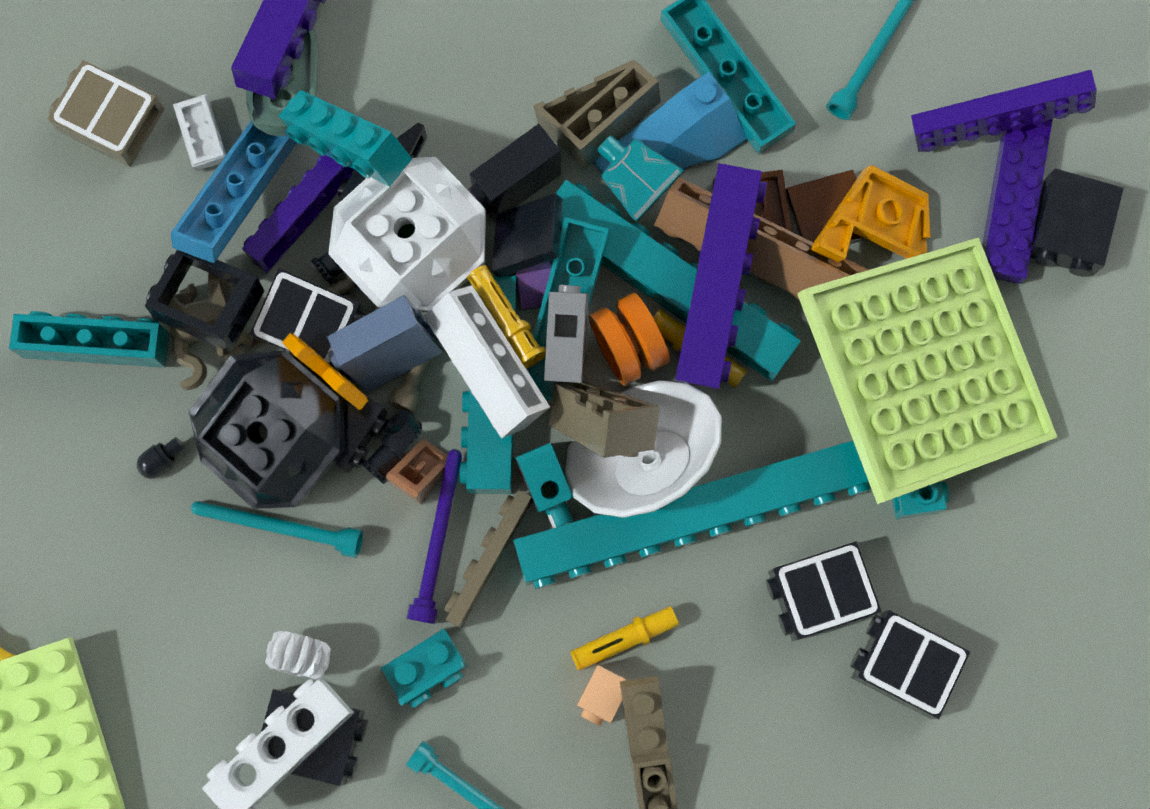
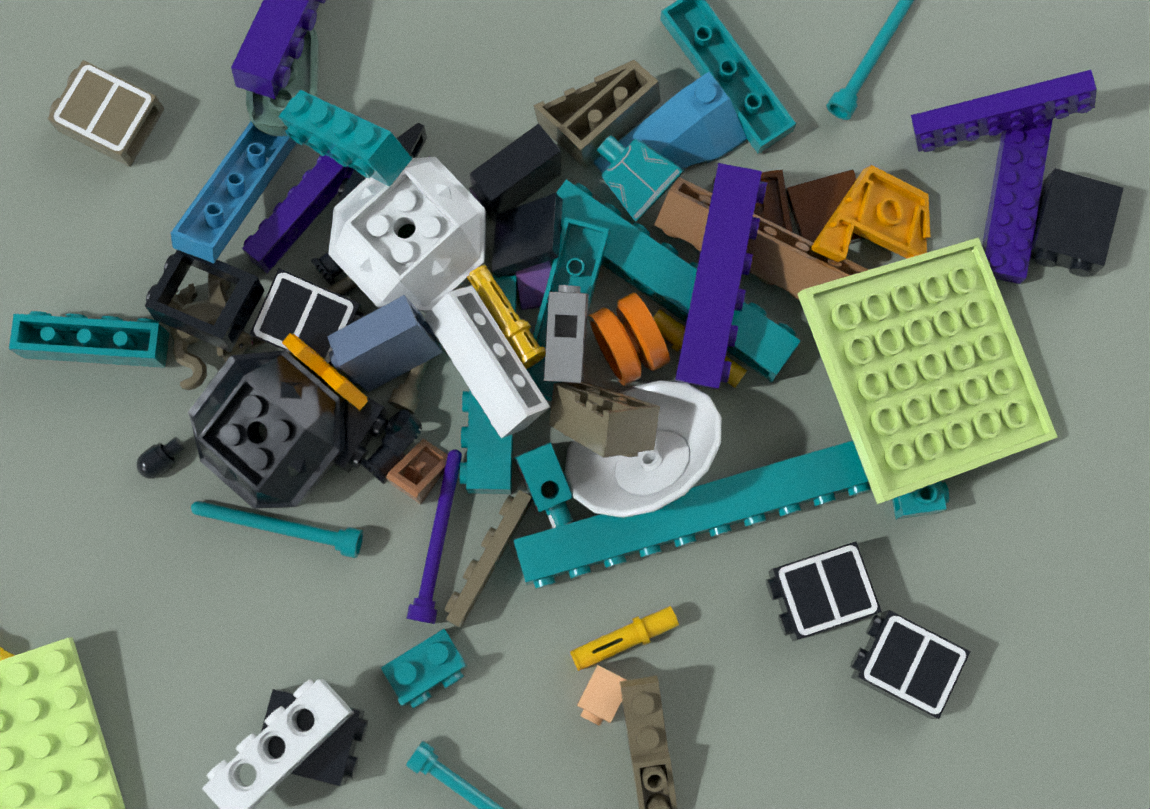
white plate [173,94,227,171] -> none
white gear [265,631,331,681] -> none

